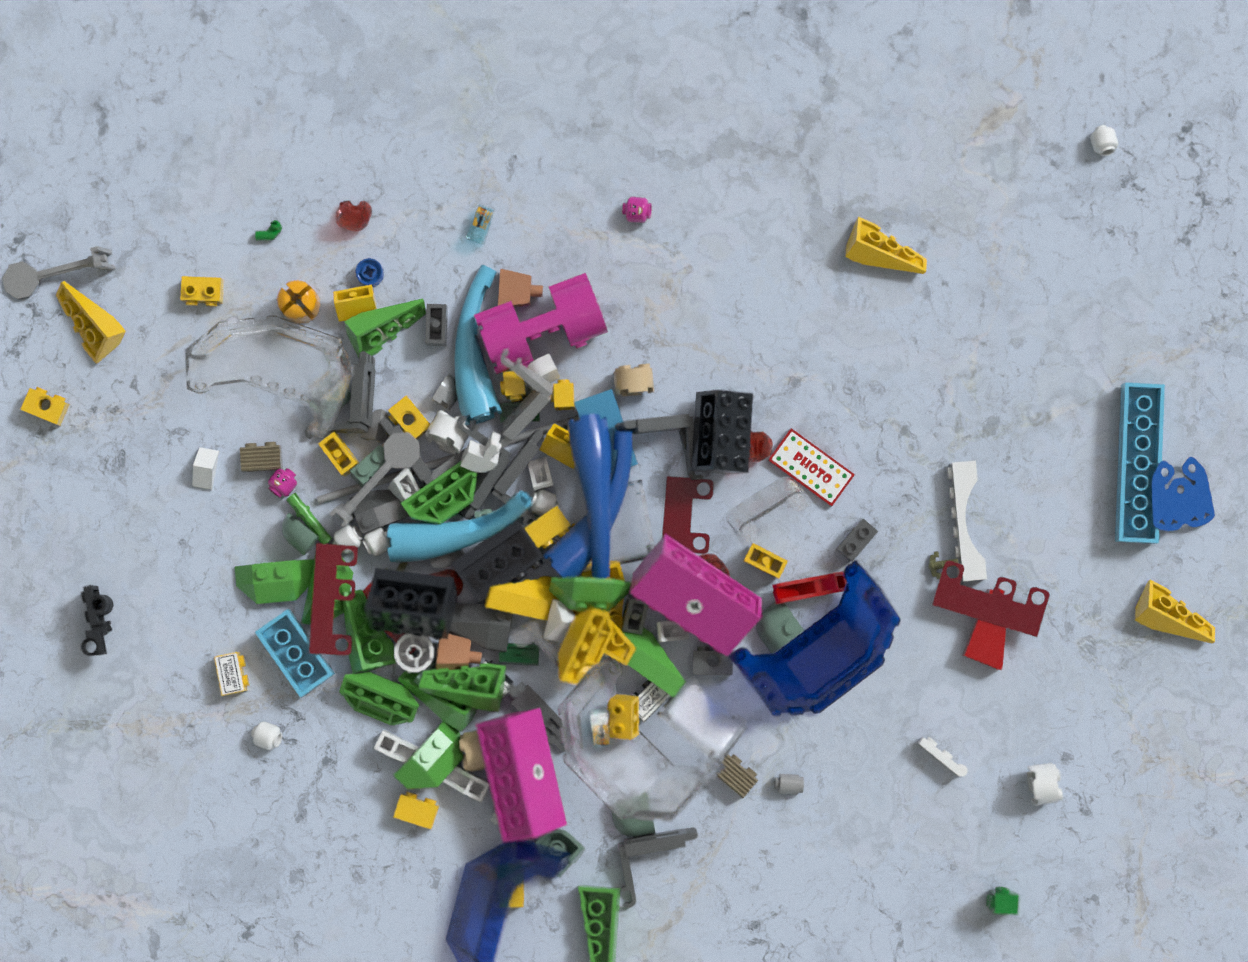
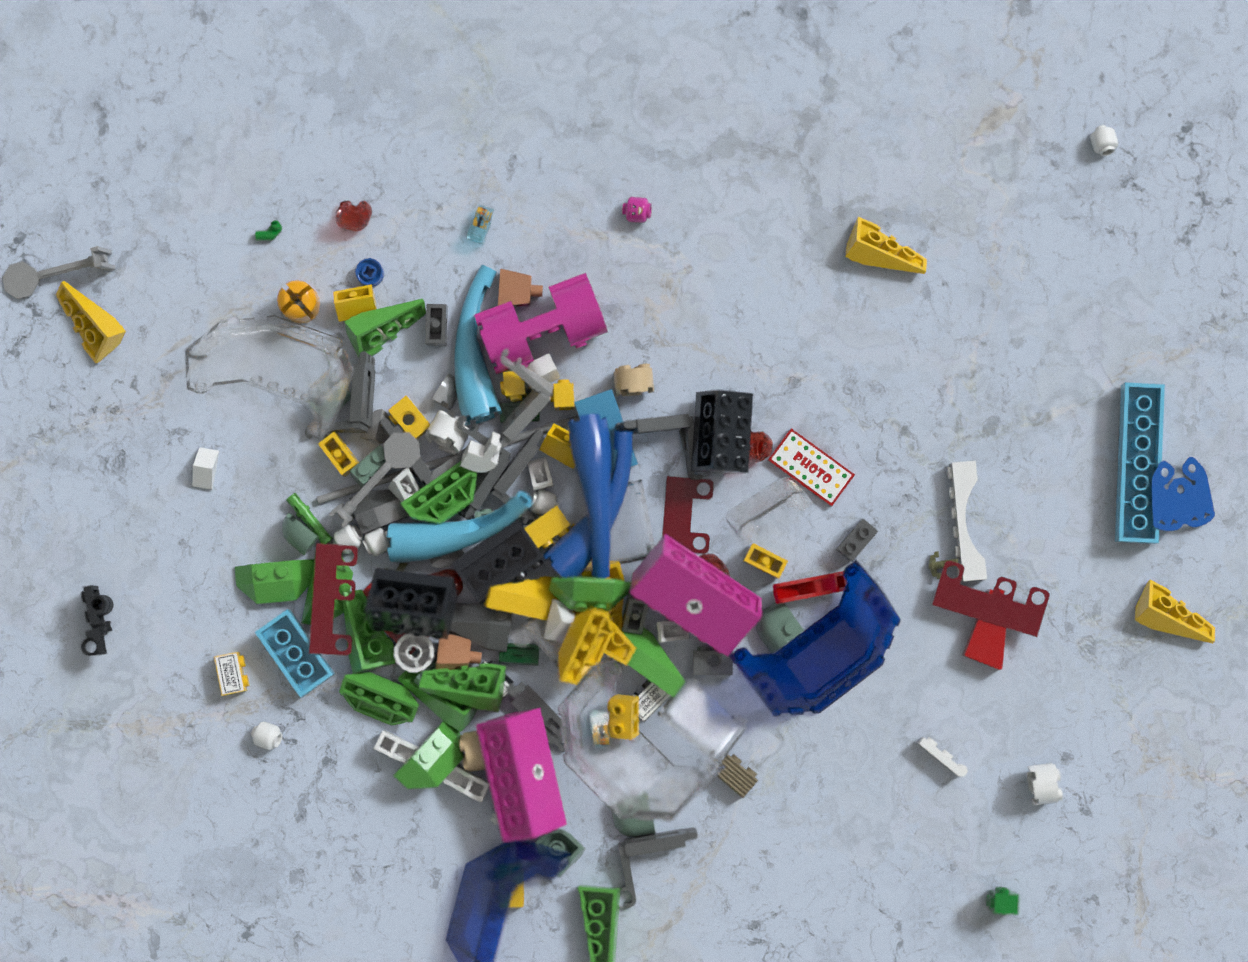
yellow brick [20,387,70,426] -> none
yellow brick [180,276,224,307] -> none
dark tan brick [240,442,283,472] -> none
dark pink head [268,468,297,498] -> none
yellow brick [393,791,440,829] -> none
light grey brick [774,774,804,795] -> none

